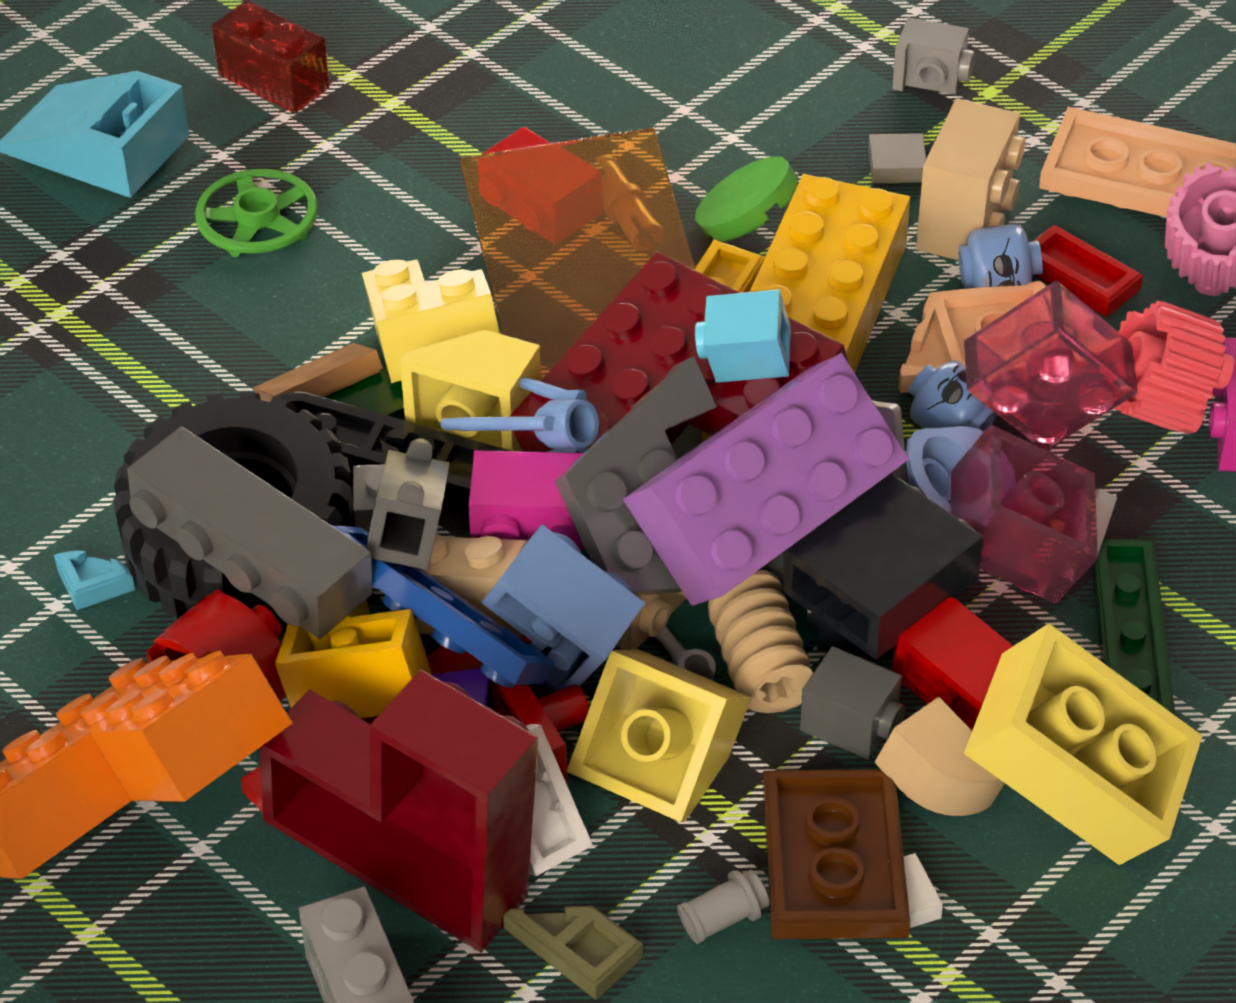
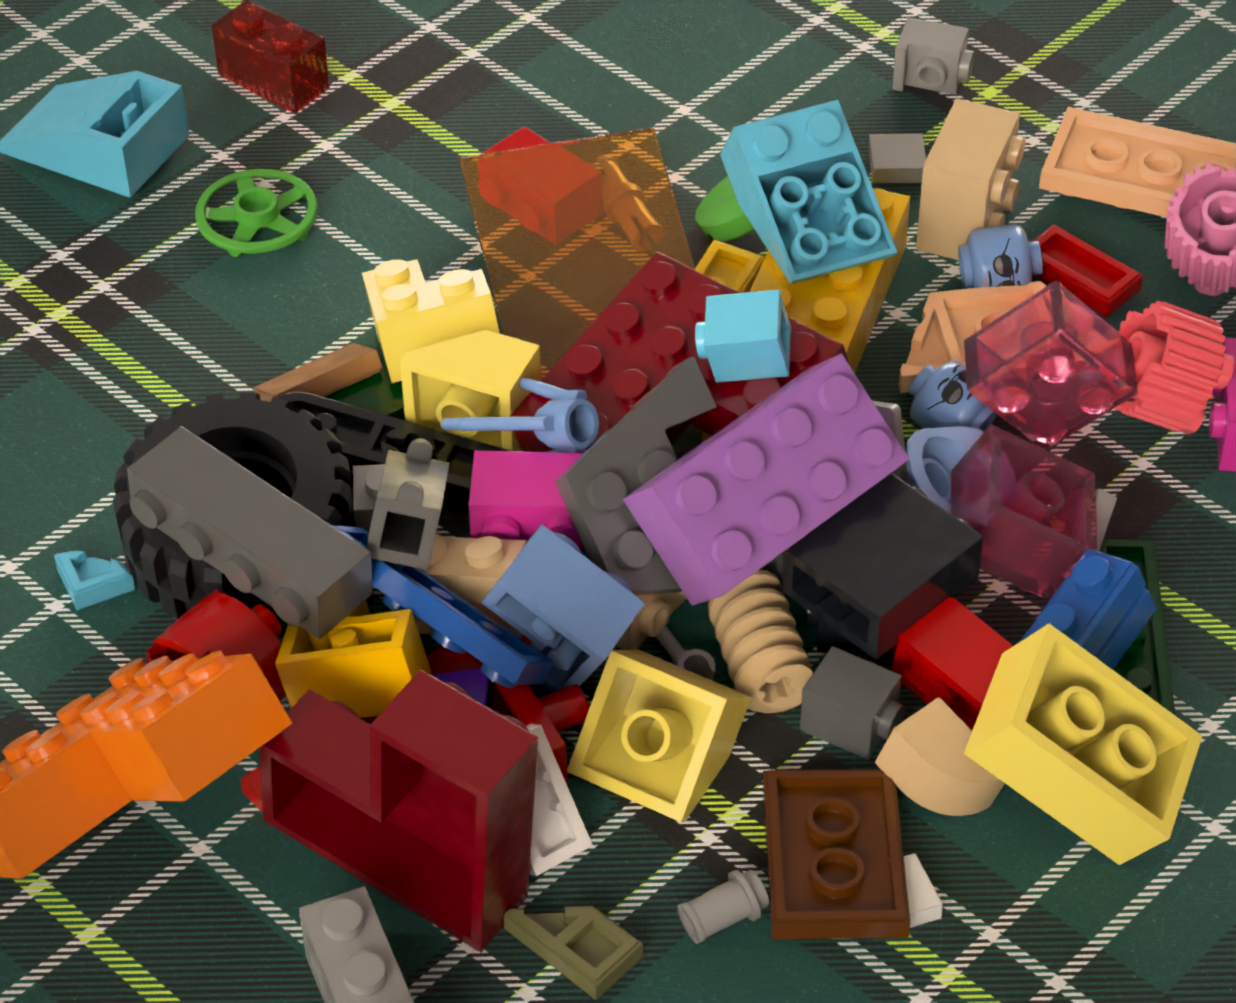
none -> medium azure slope [720,100,898,285]
none -> blue brick [1020,549,1157,670]

